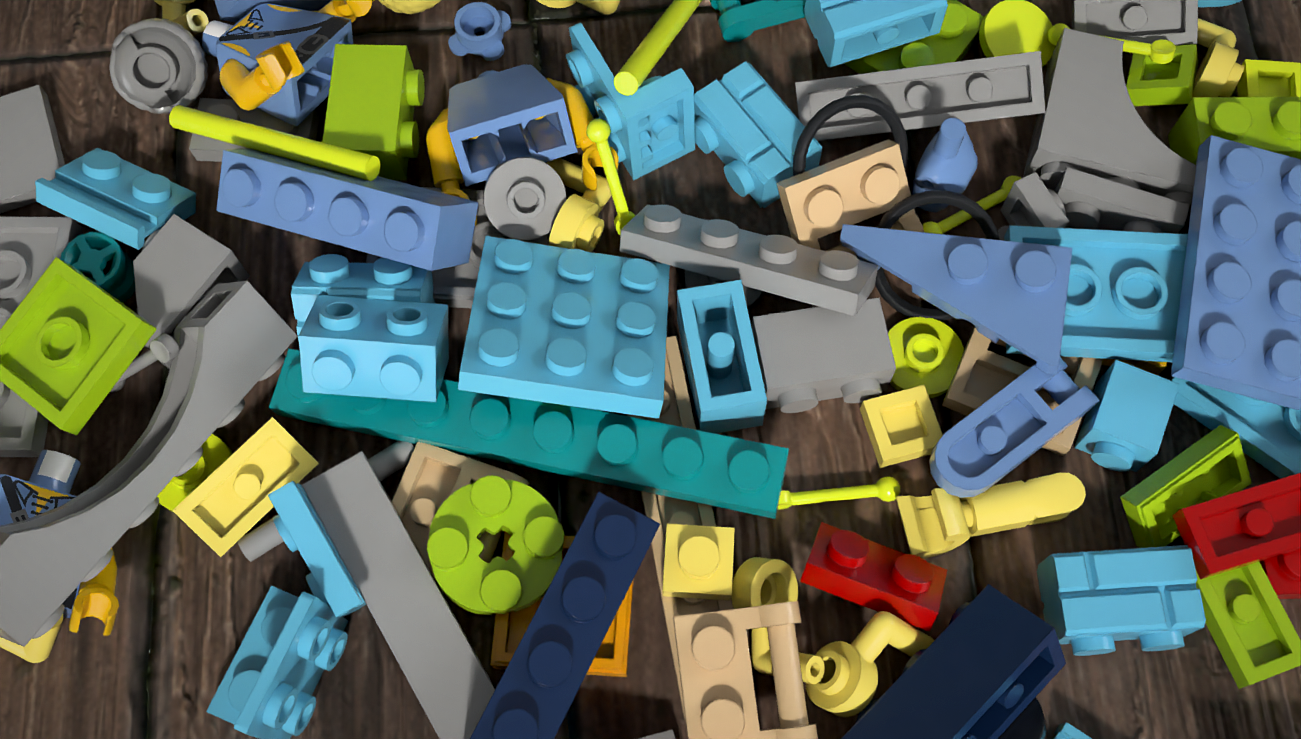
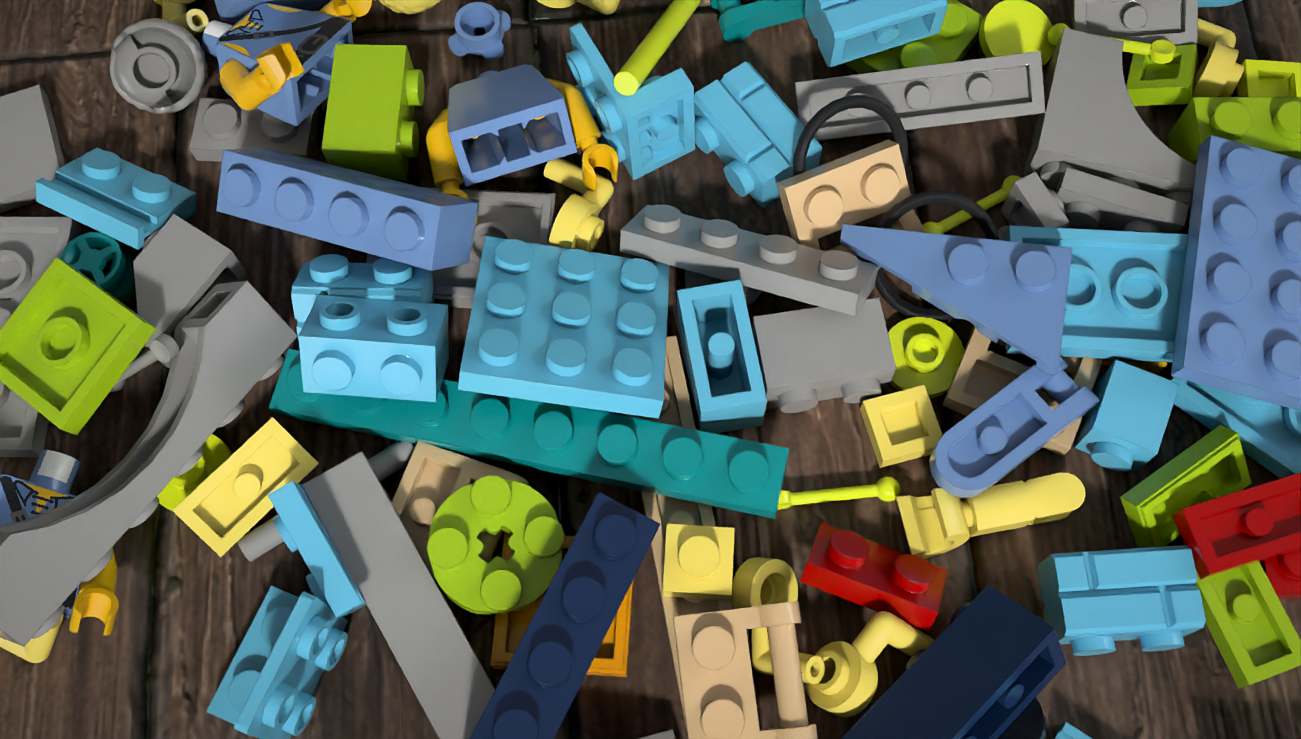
neon yellow bar [169,105,380,181] -> none
light grey piece [483,157,566,240] -> none
neon yellow hinge [586,118,636,236] -> none
medium blue piece [911,118,978,212] -> none

